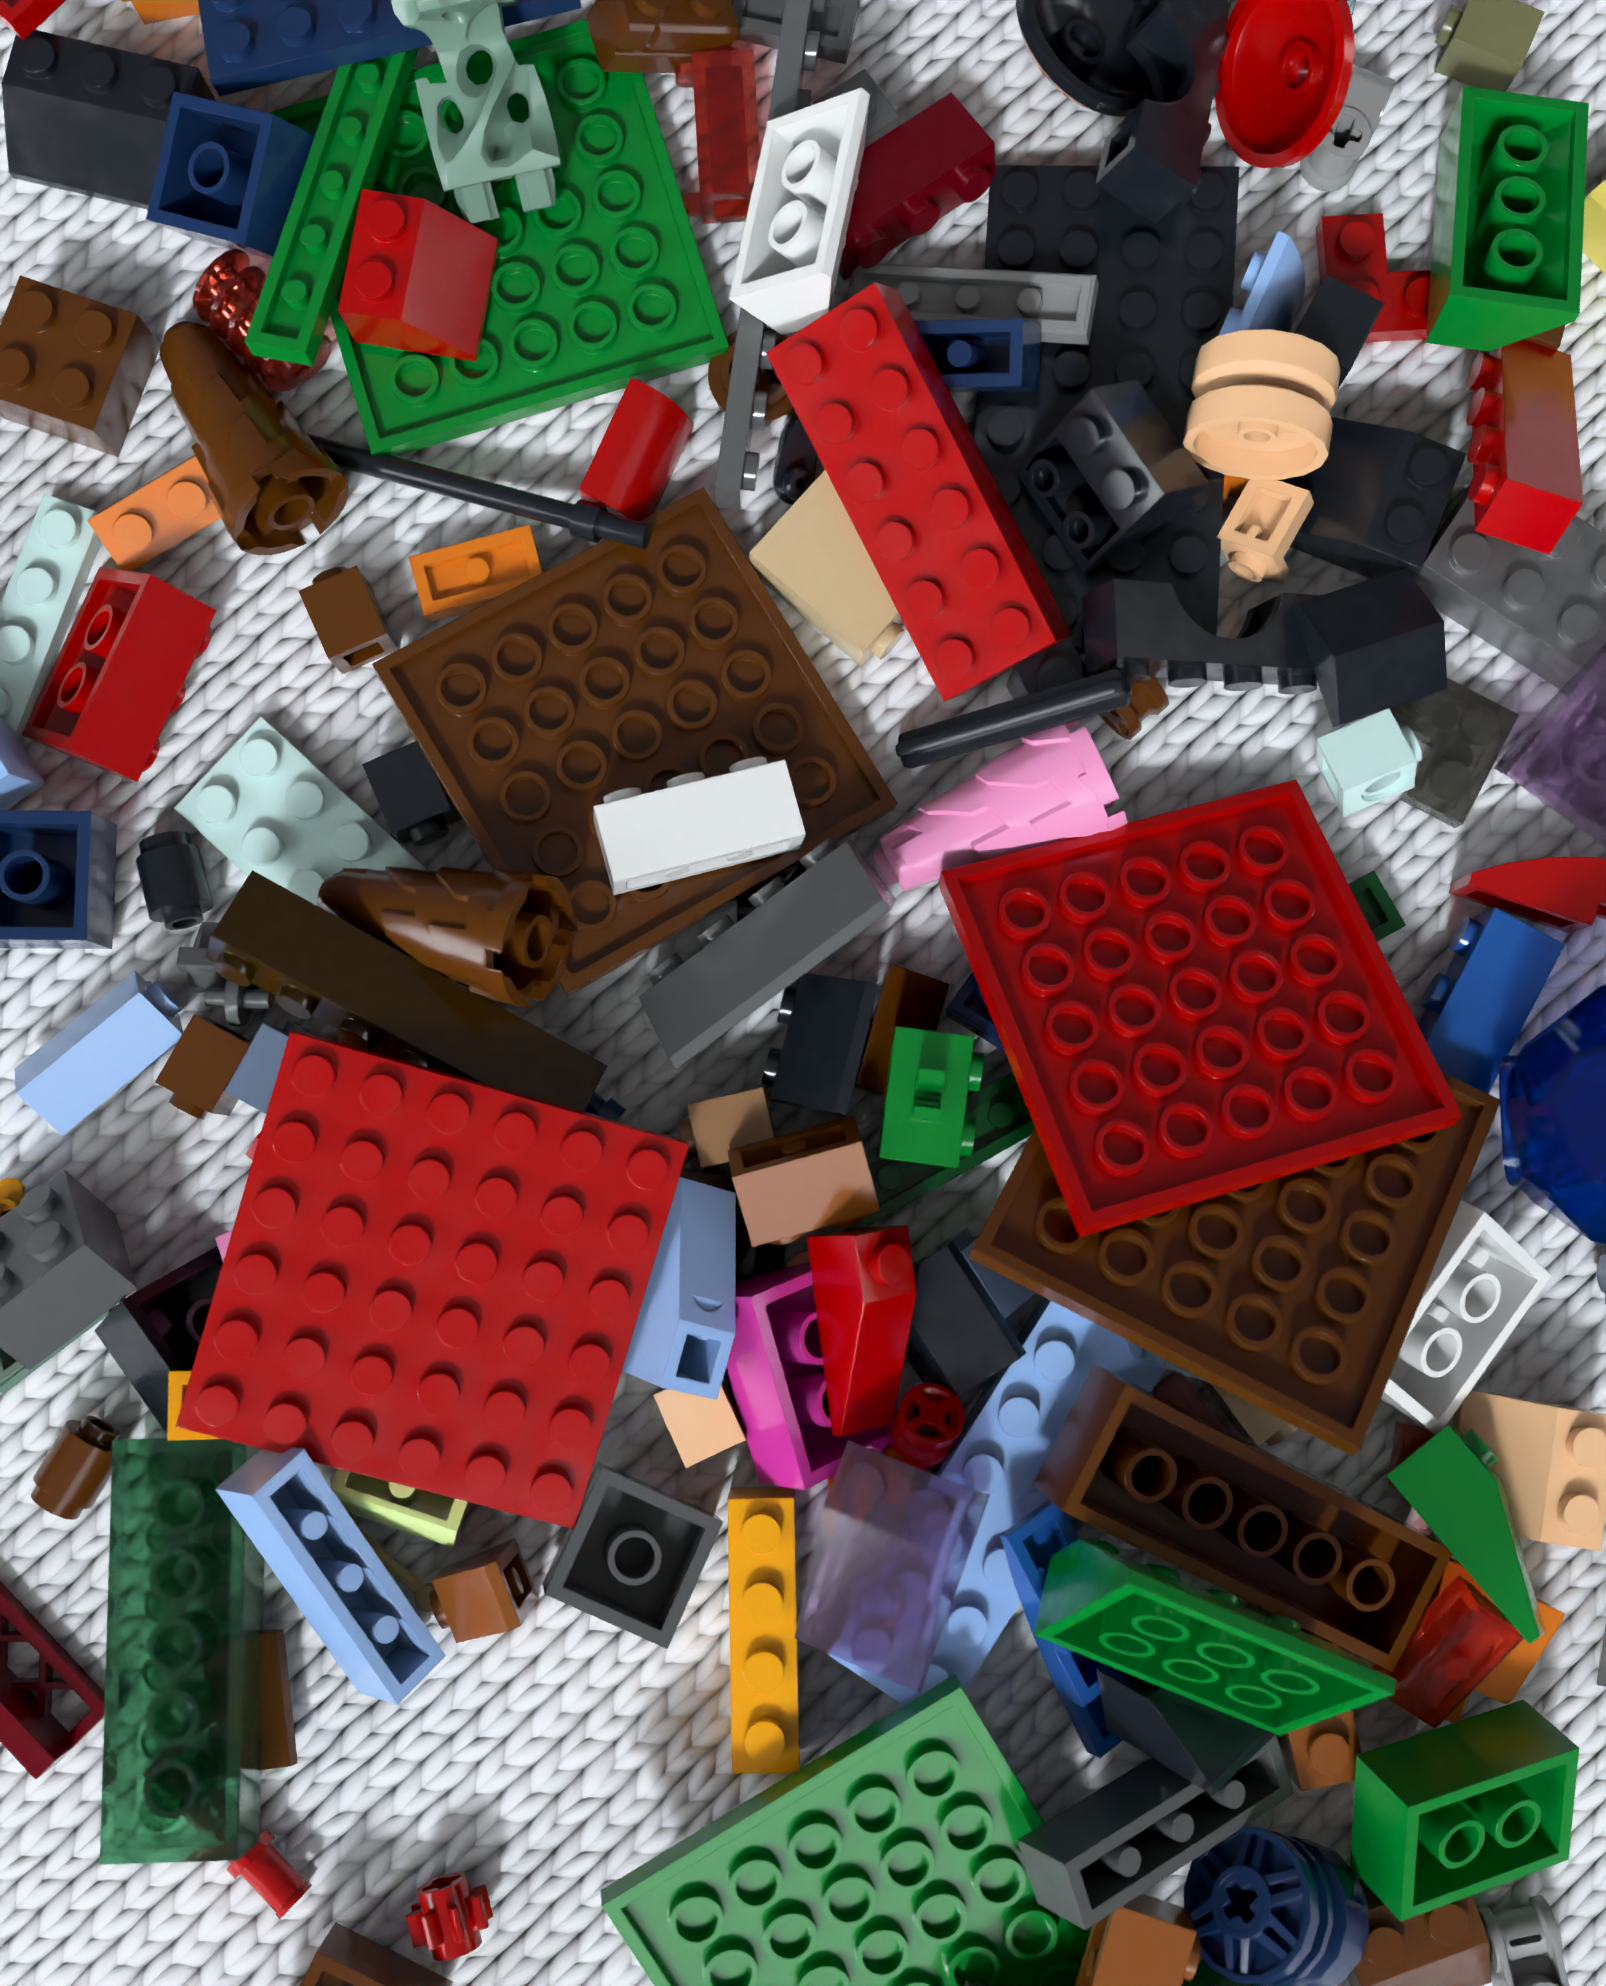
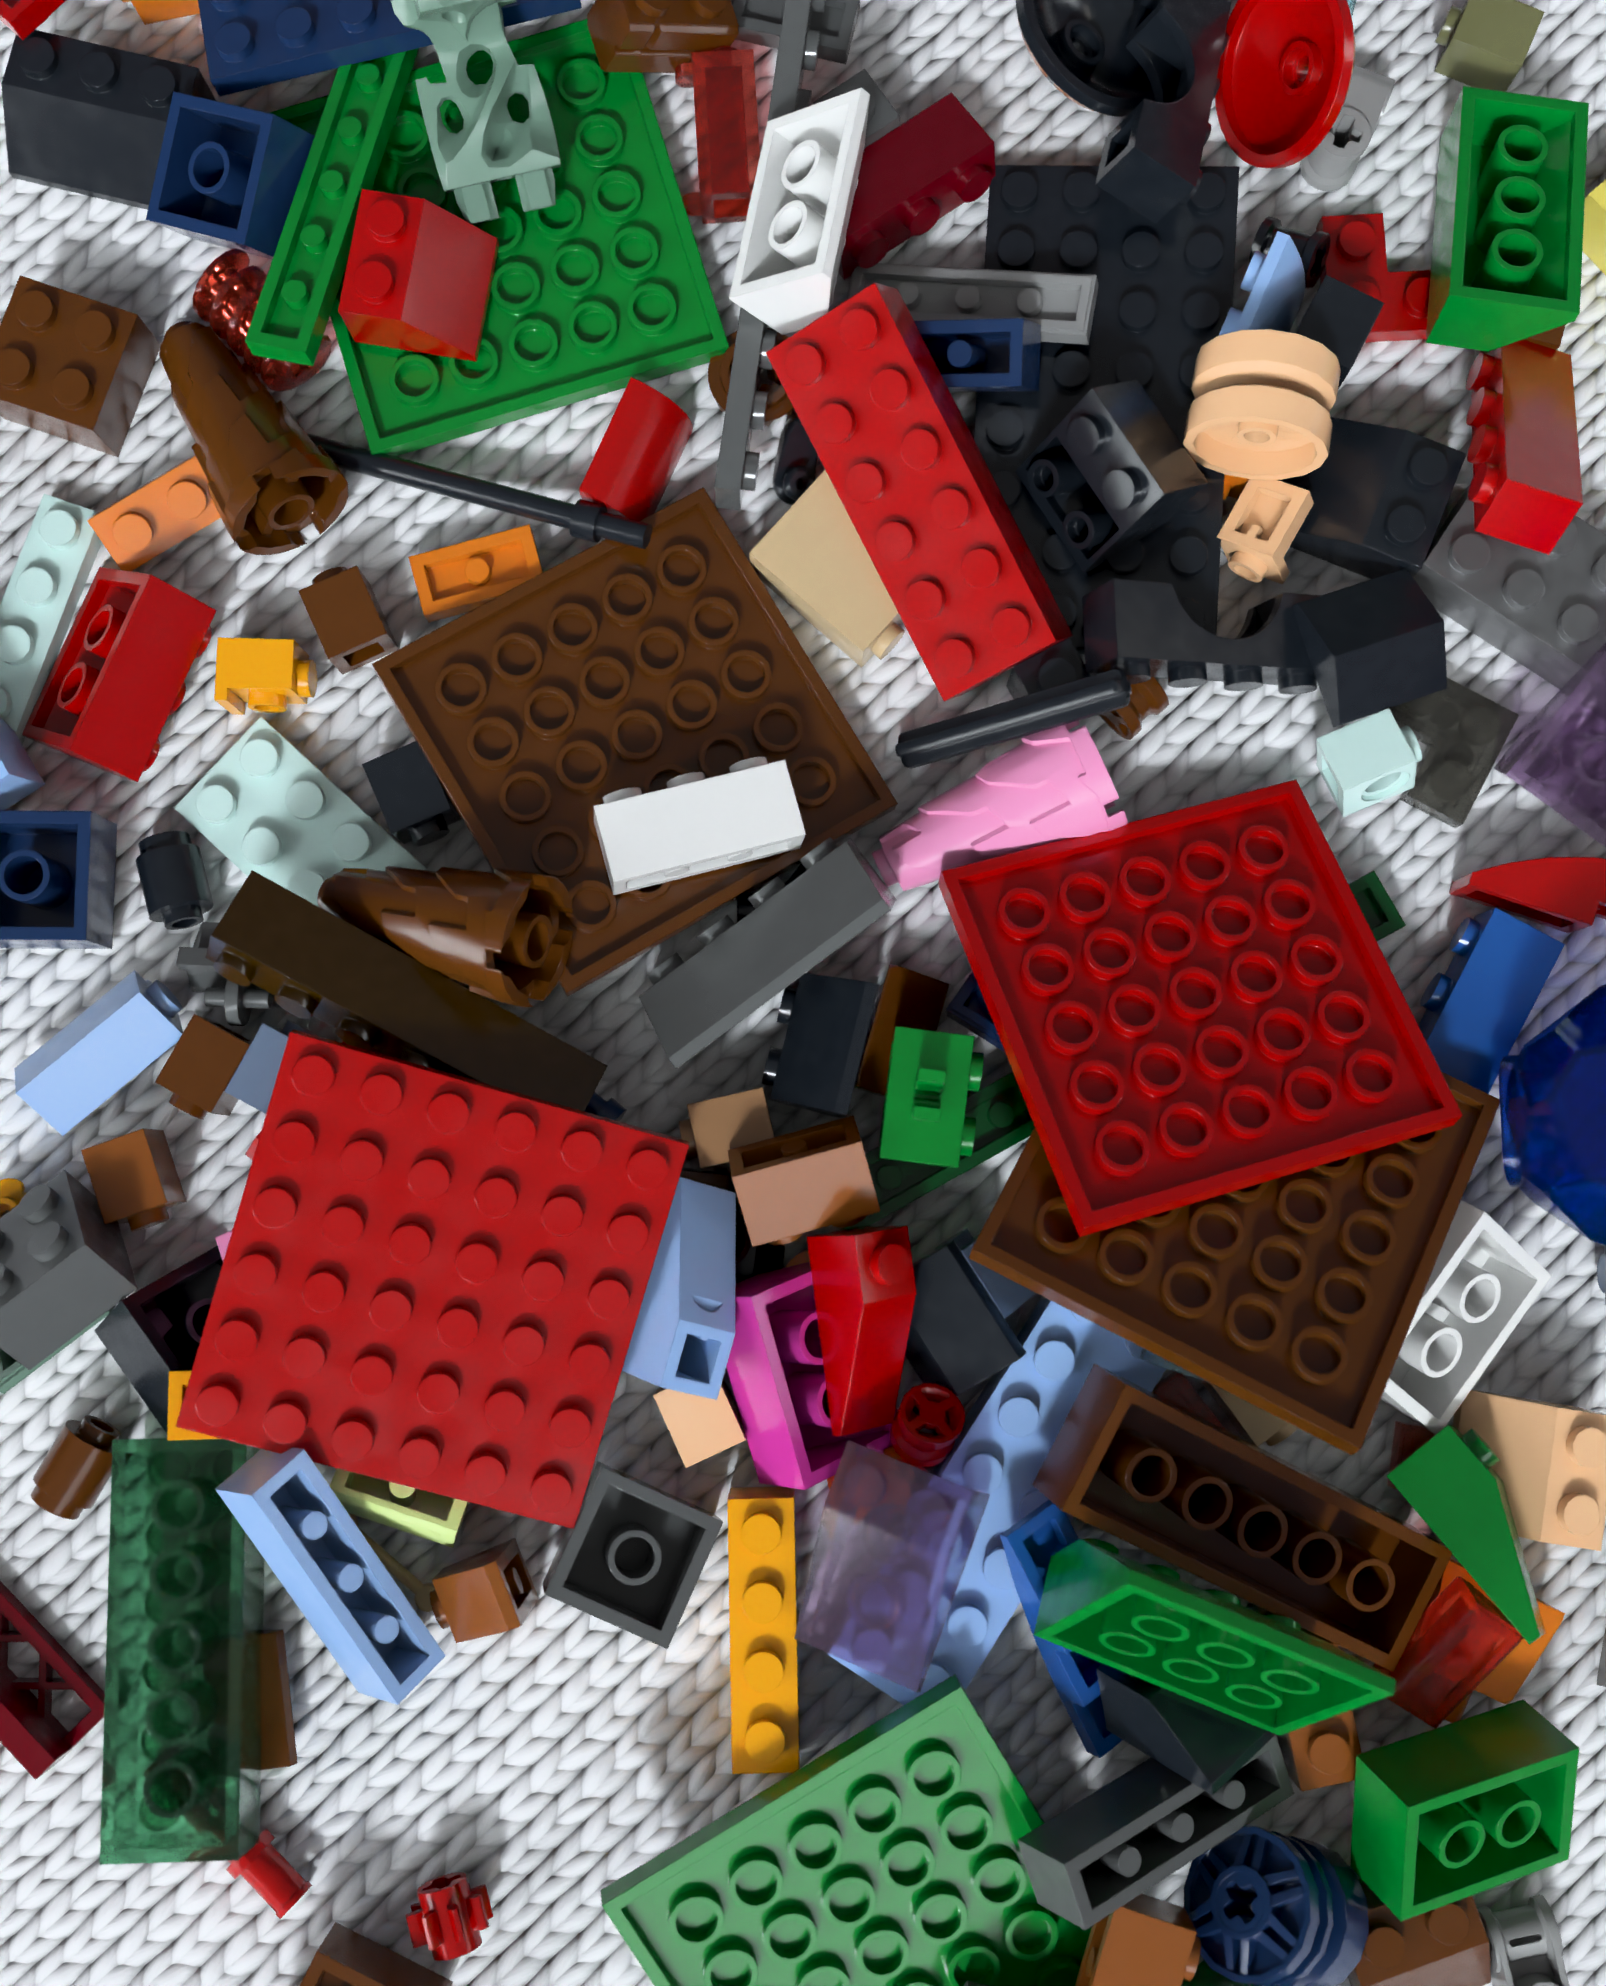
none -> dark orange brick [81,1128,187,1232]
none -> light orange brick [214,637,317,715]
none -> black bush [1249,216,1331,288]

